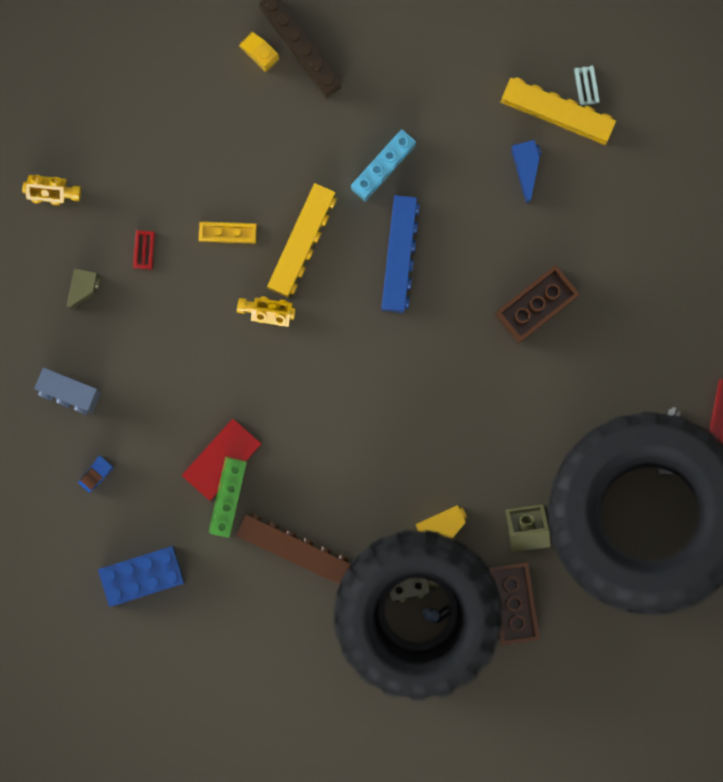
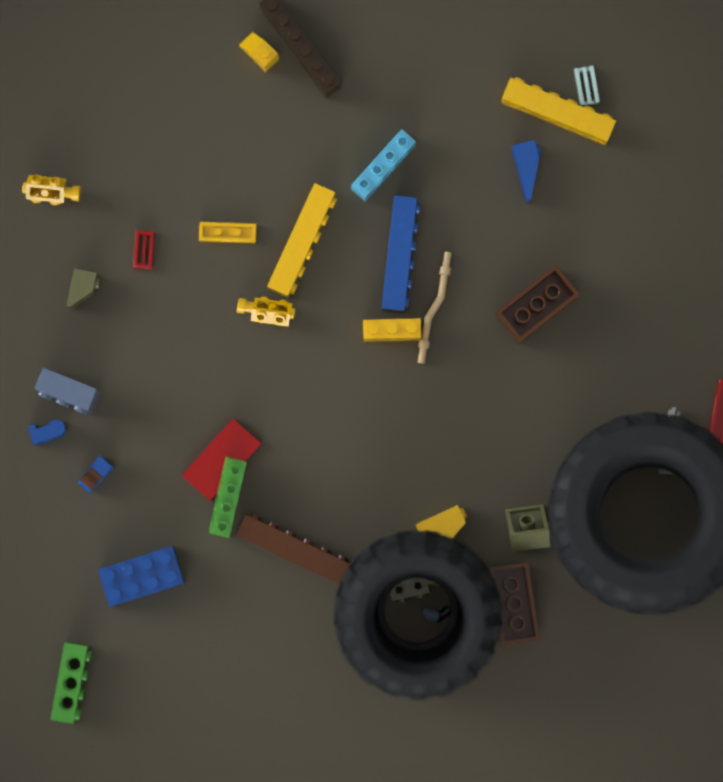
none -> blue leg [27,420,67,446]
none -> bright green brick [50,642,92,724]
none -> yellow brick [363,318,421,342]
none -> tan bar [417,252,452,364]

